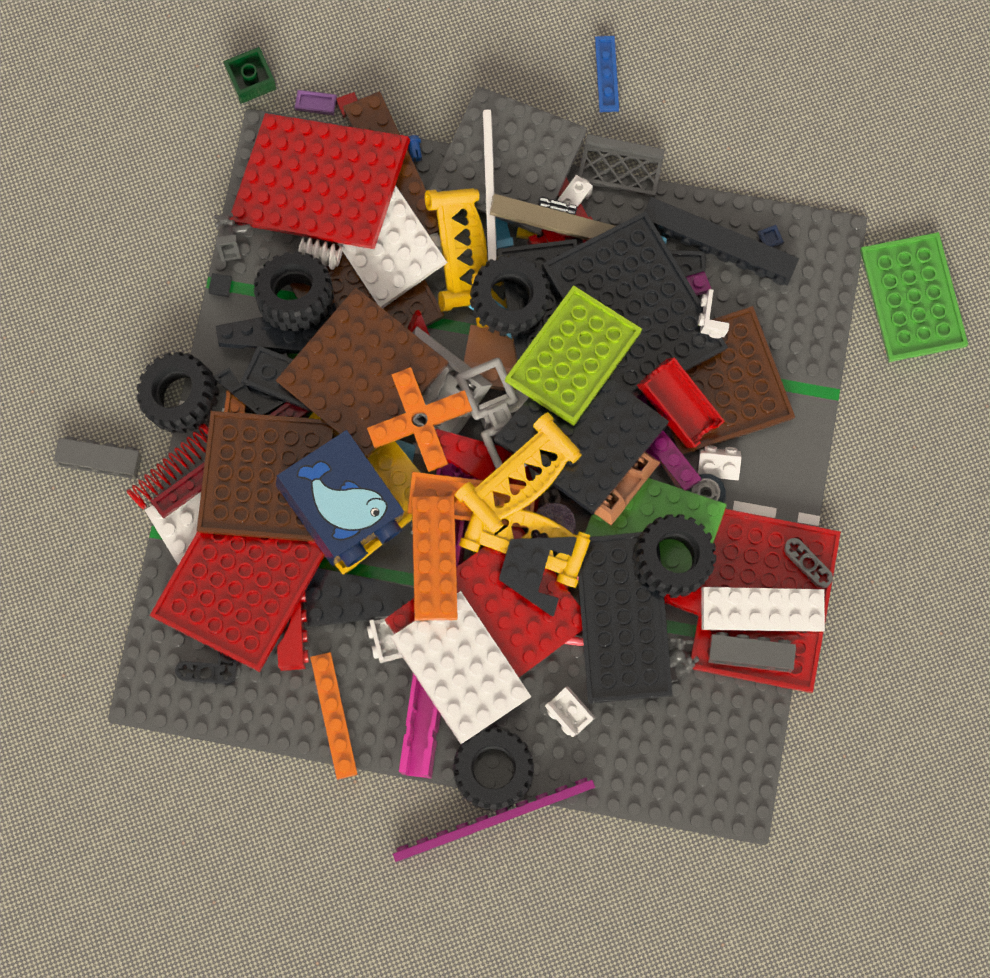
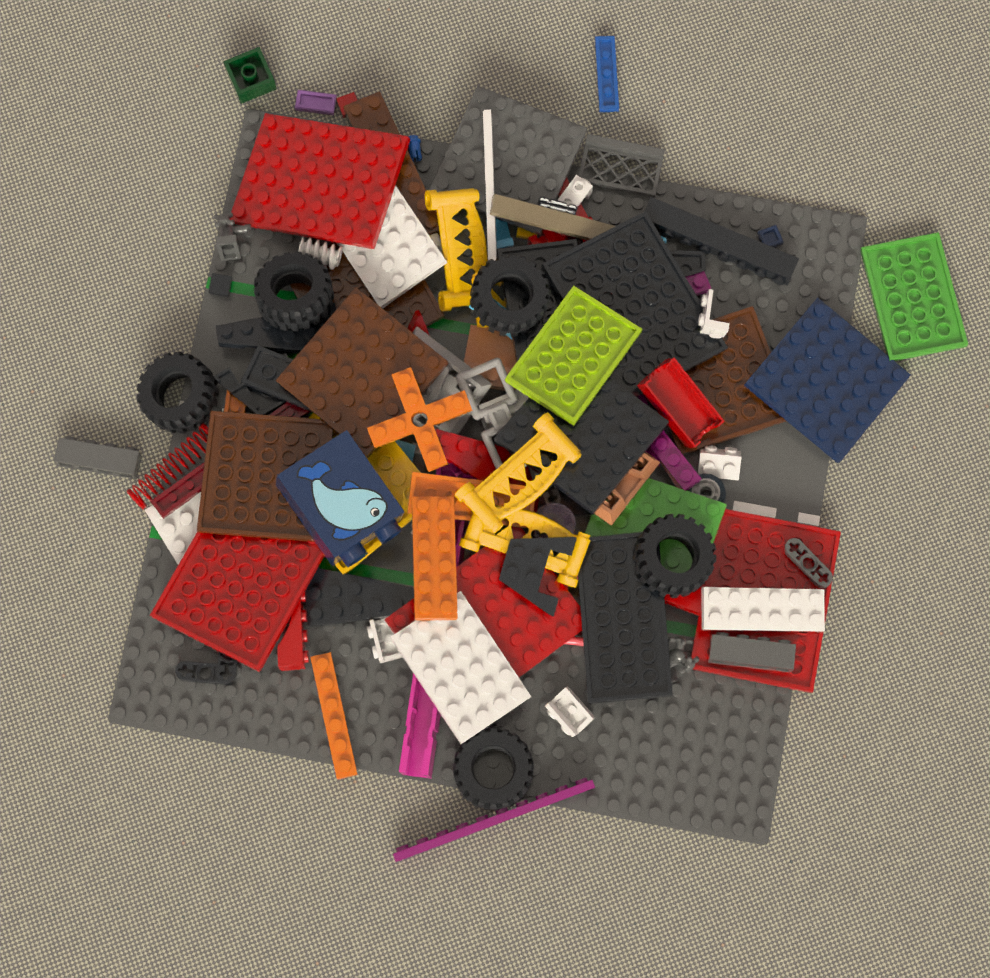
none -> dark blue plate [744,297,911,464]

